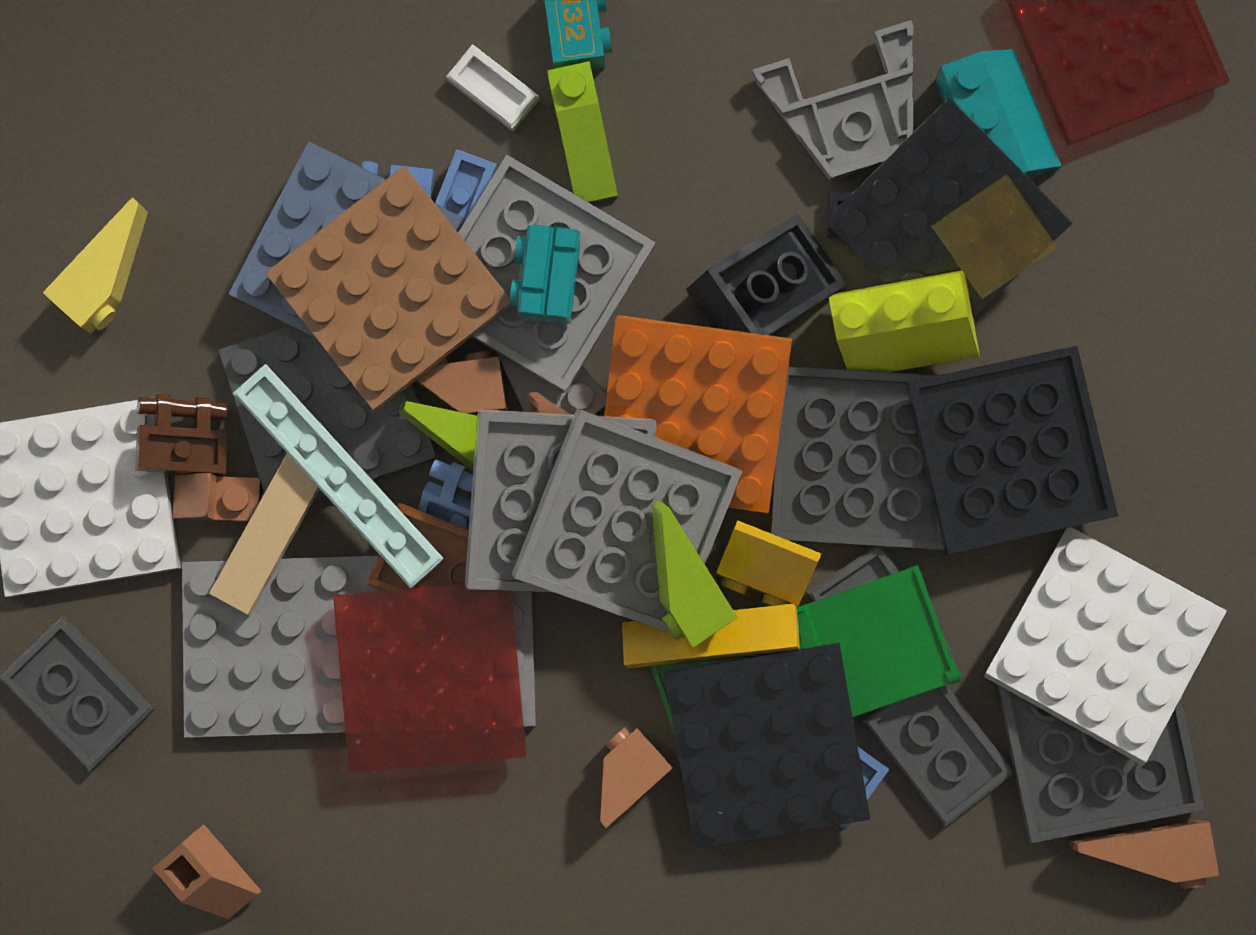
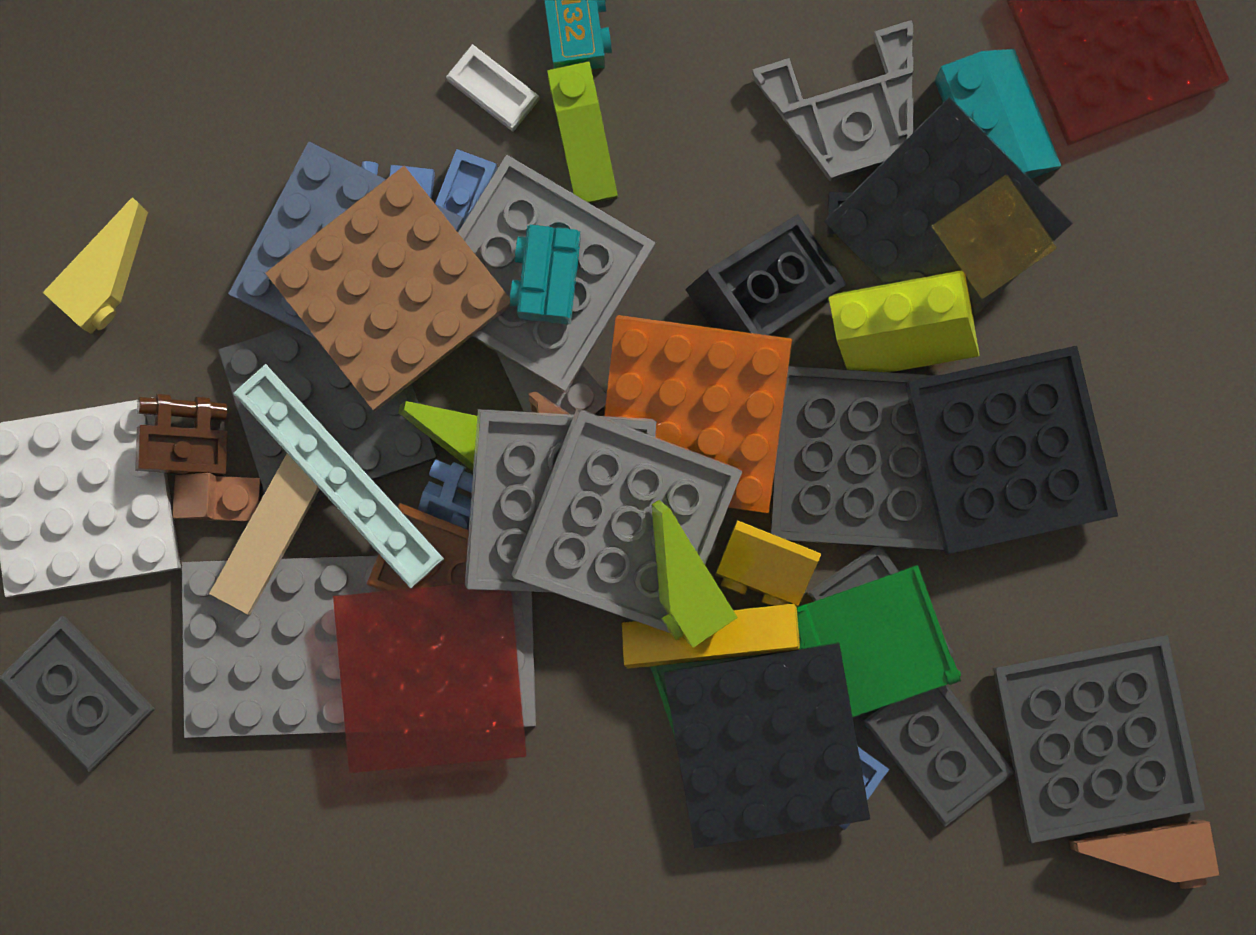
nougat slope [152,824,261,919] -> none
nougat slope [416,352,508,416] -> none
nougat slope [600,727,672,828] -> none
white plate [984,527,1227,765] -> none

